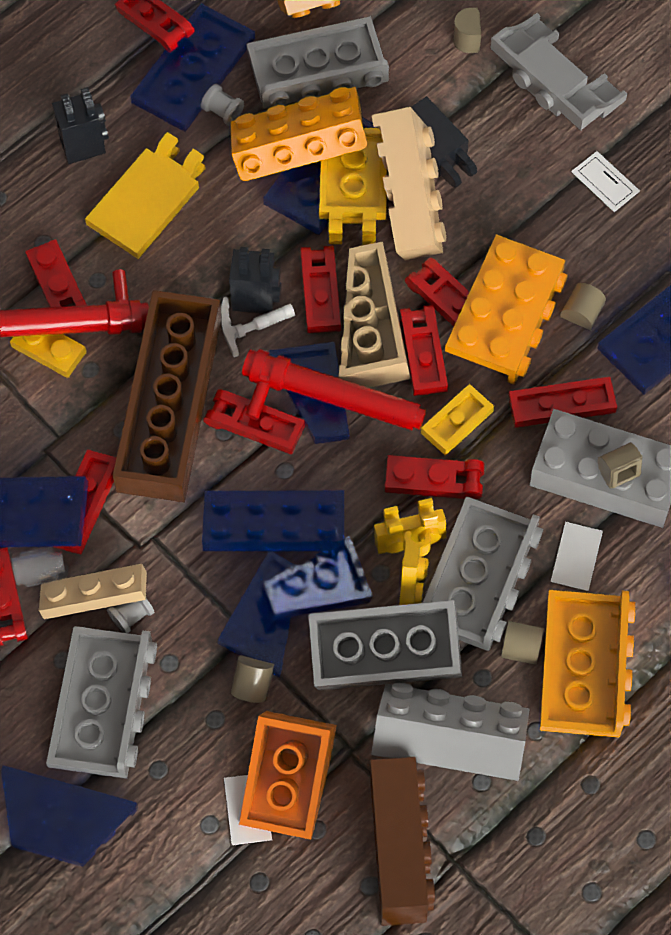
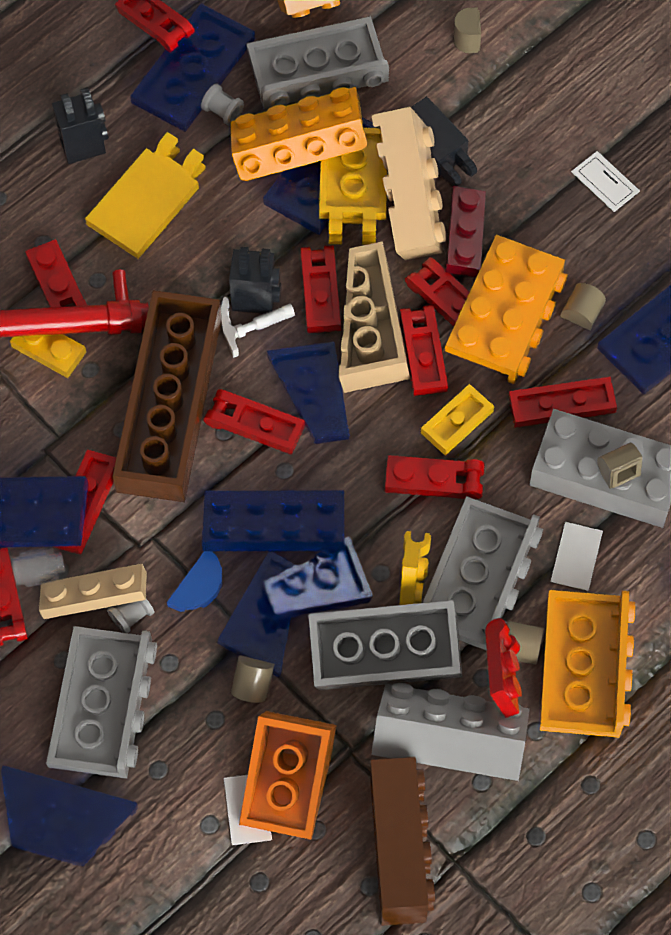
red cylinder [242,349,426,431] -> none
yellow plate [374,498,446,554] -> none
light grey bracket [491,13,627,130] -> none
none -> blue tile [167,547,222,612]
none -> dark red plate [445,186,486,277]
none -> red plate [485,618,522,718]

